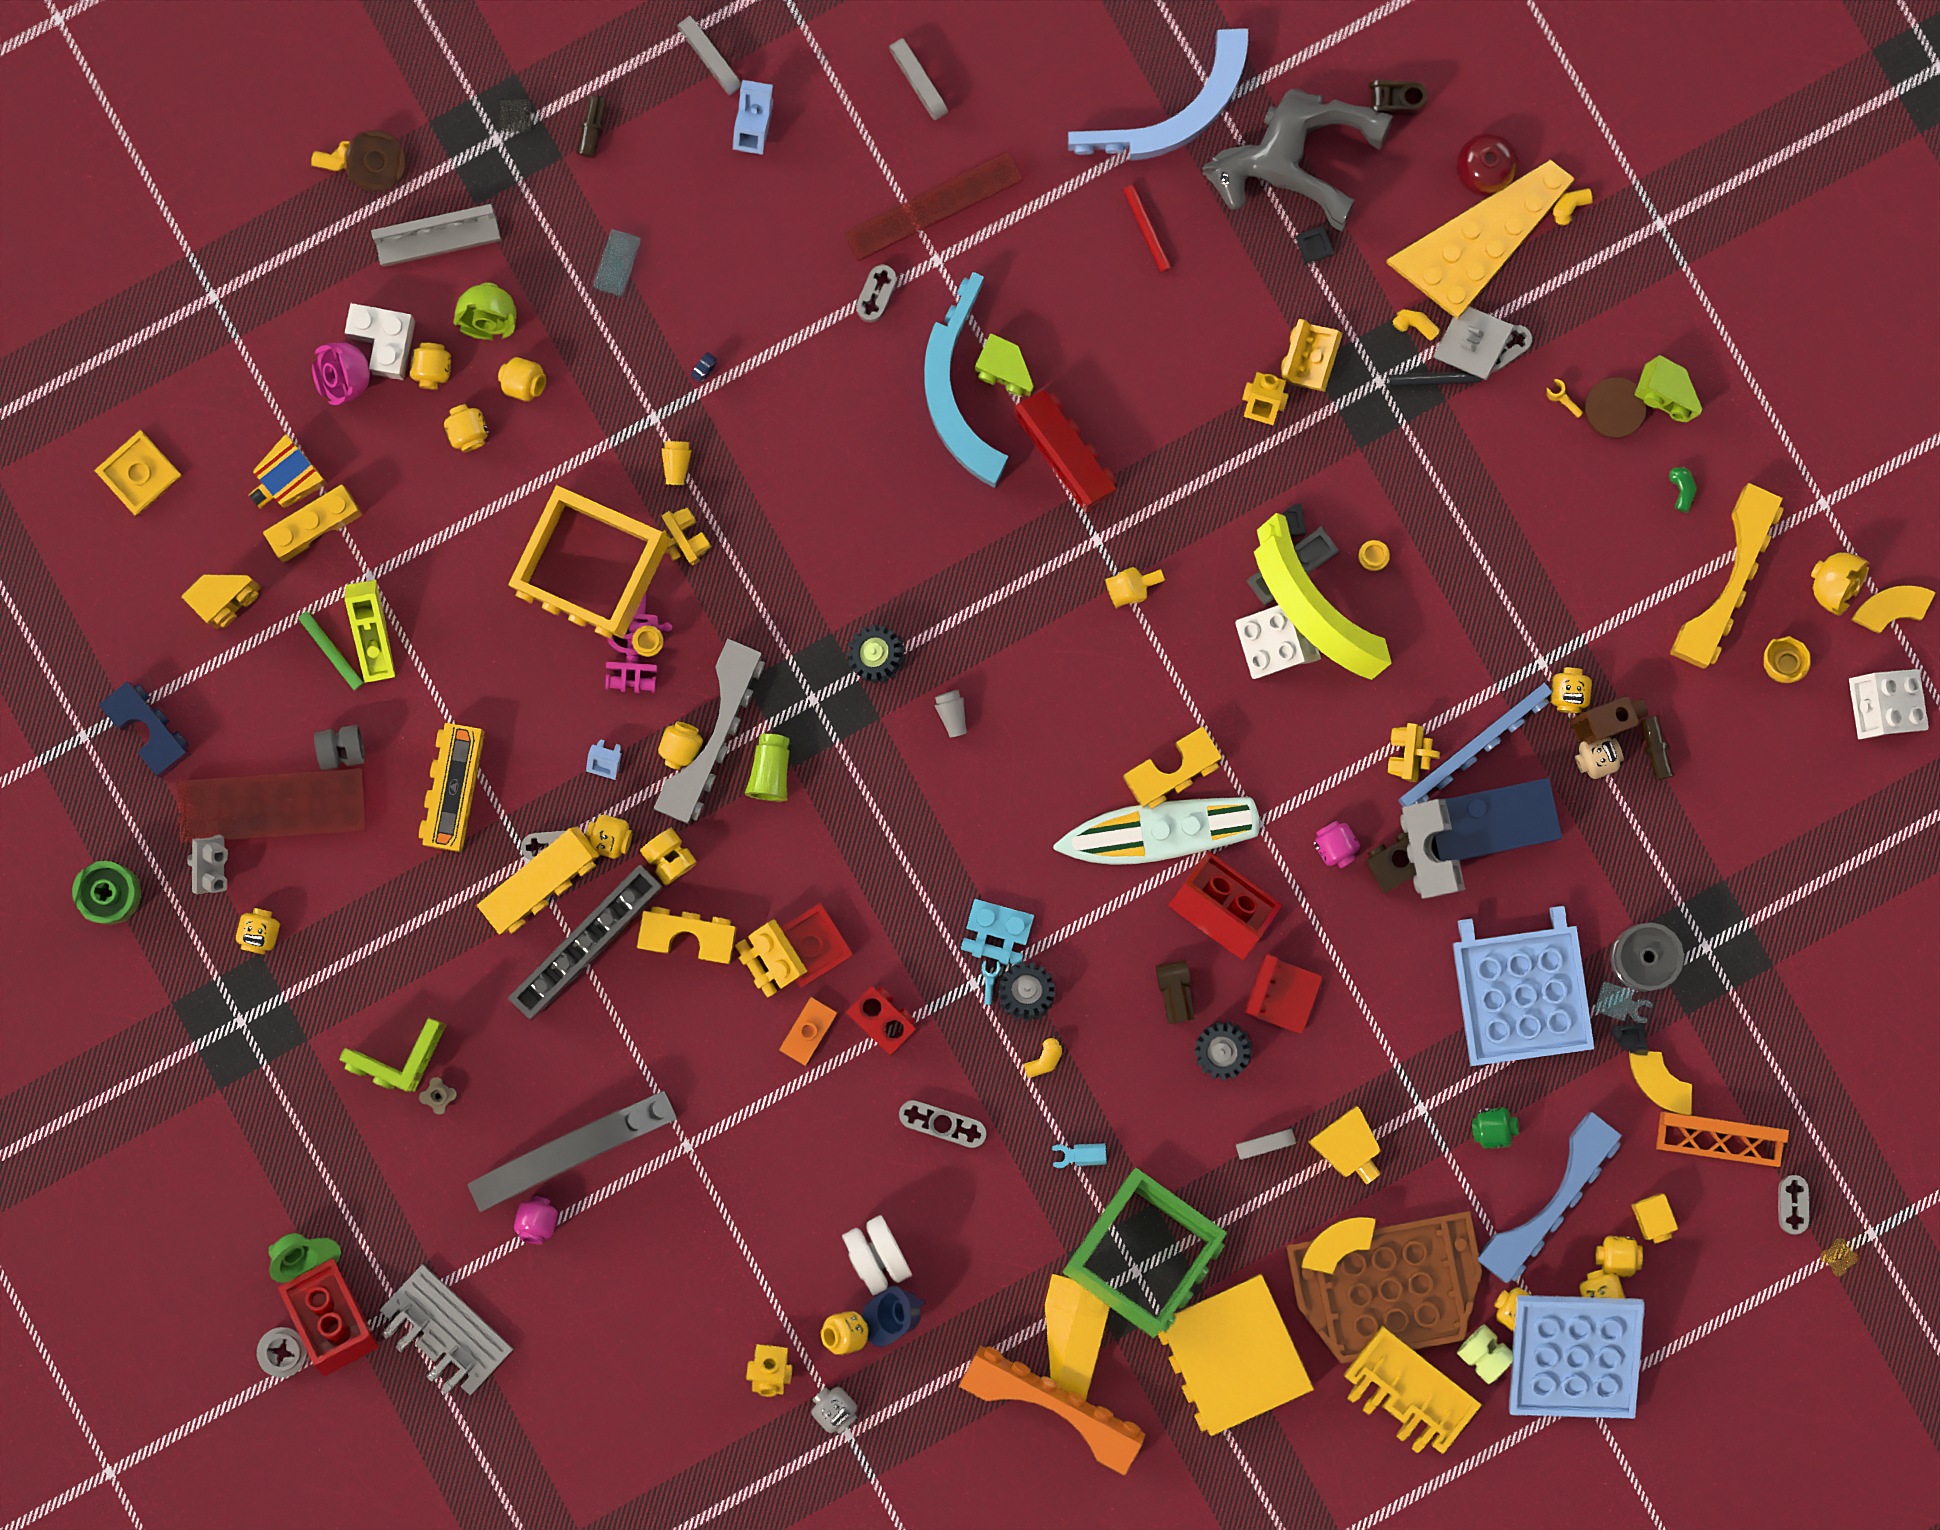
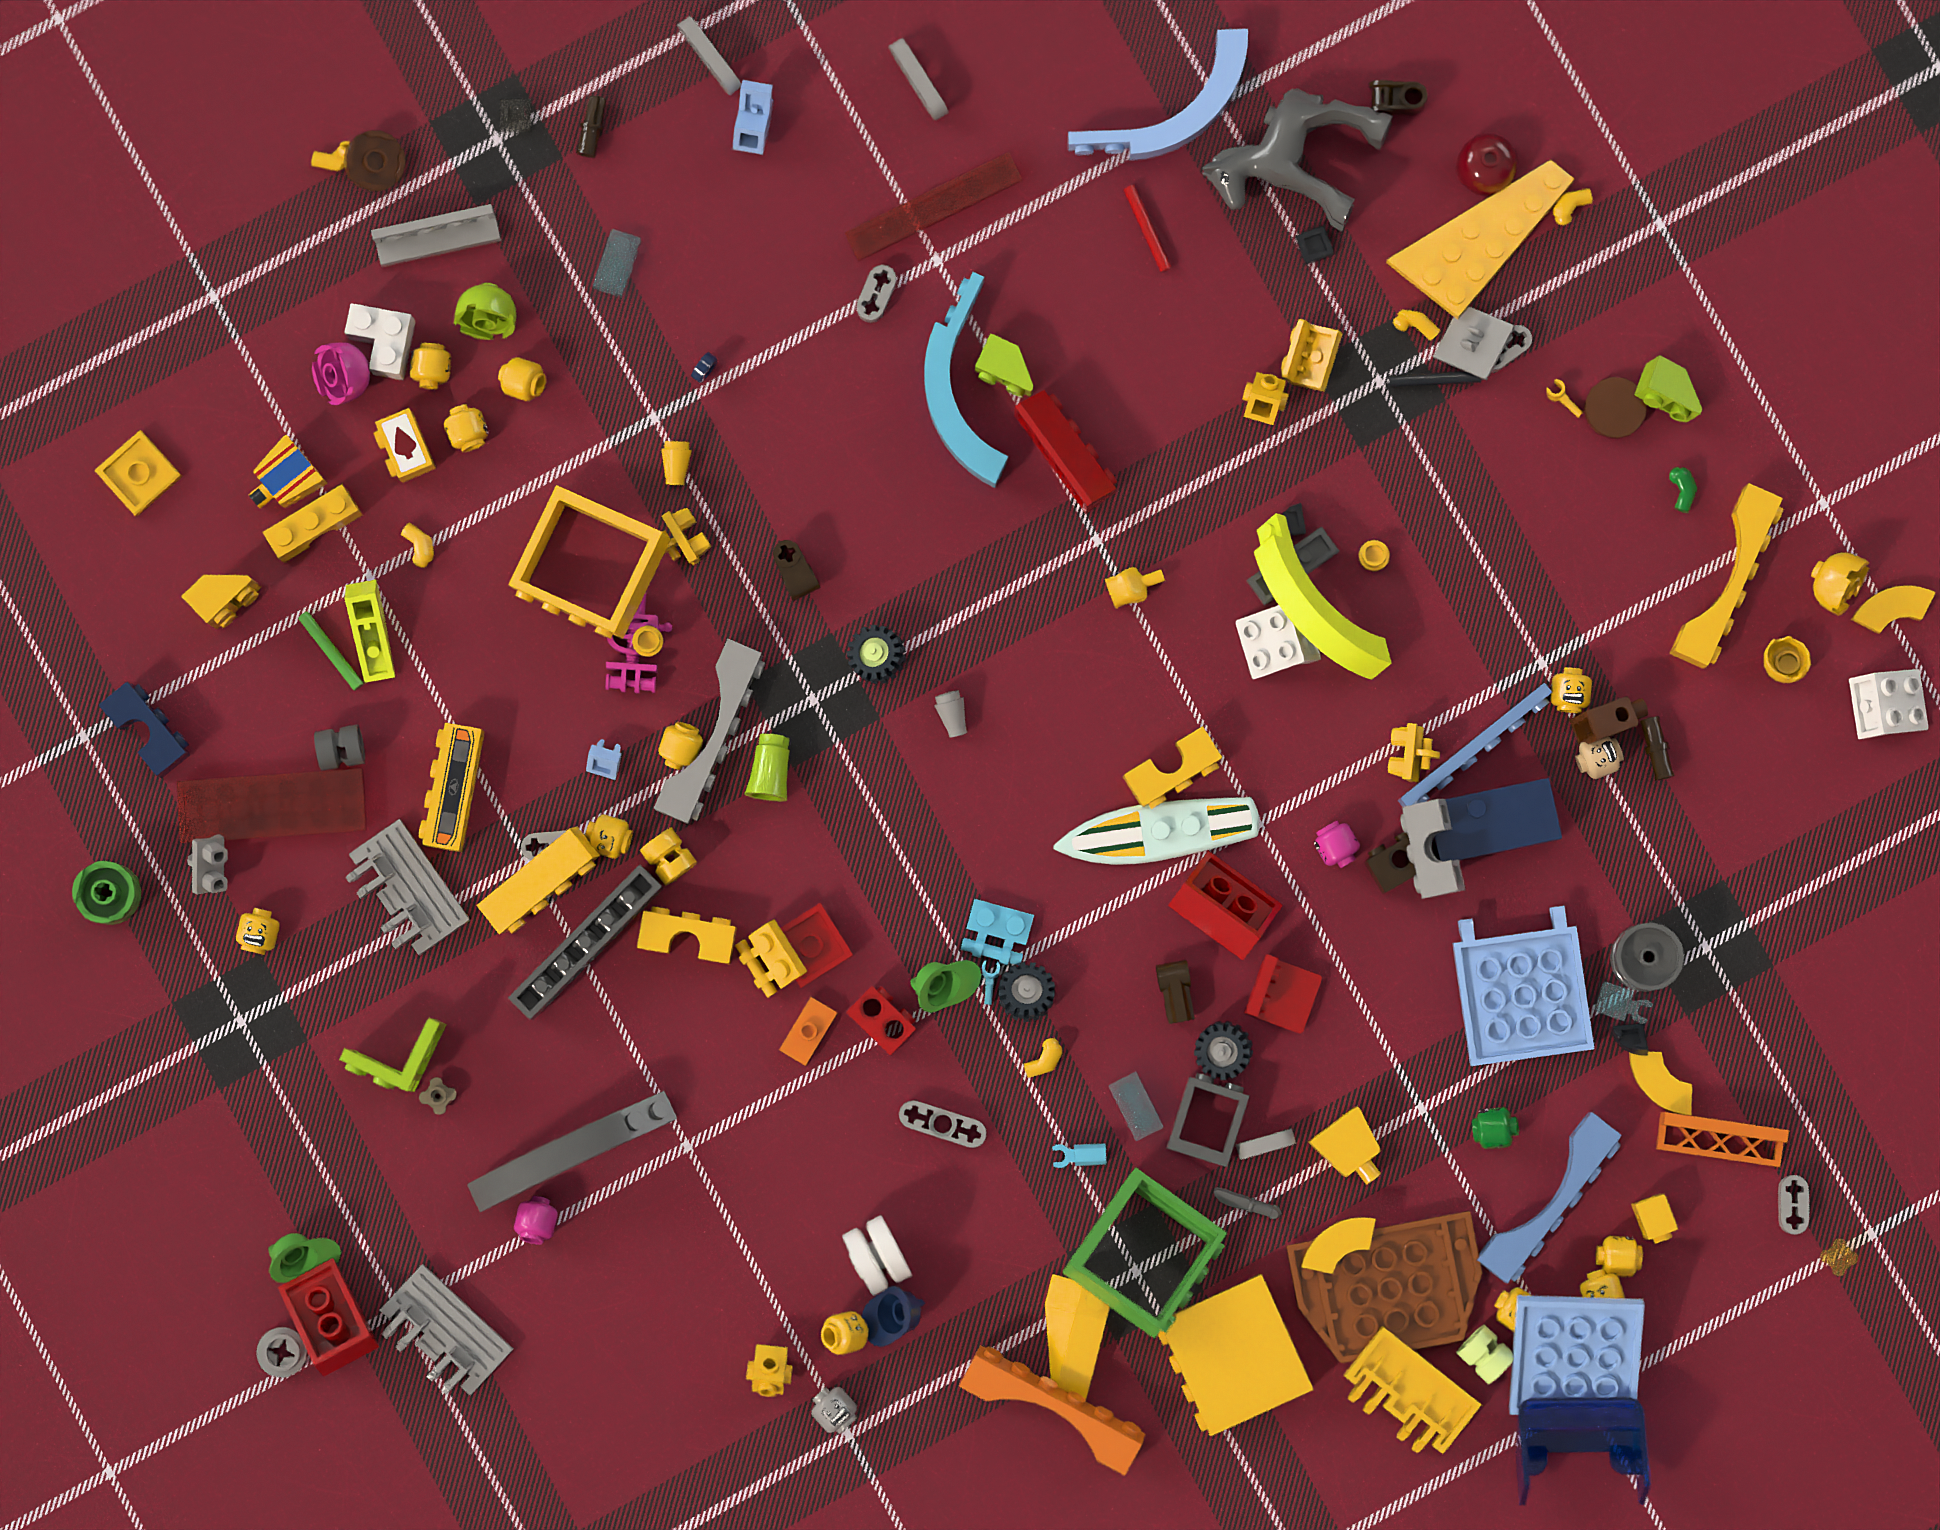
none -> light grey hinge [345,819,471,956]
none -> brick [373,408,436,483]
none -> yellow arm [401,522,434,568]
none -> dark brown piece [773,540,821,601]
none -> bright green piece [910,960,981,1013]
none -> clear light blue plate [1108,1072,1164,1141]
none -> dark grey window [1166,1073,1249,1167]
none -> dark grey piece [1214,1187,1281,1219]
none -> clear blue windscreen [1516,1397,1651,1506]

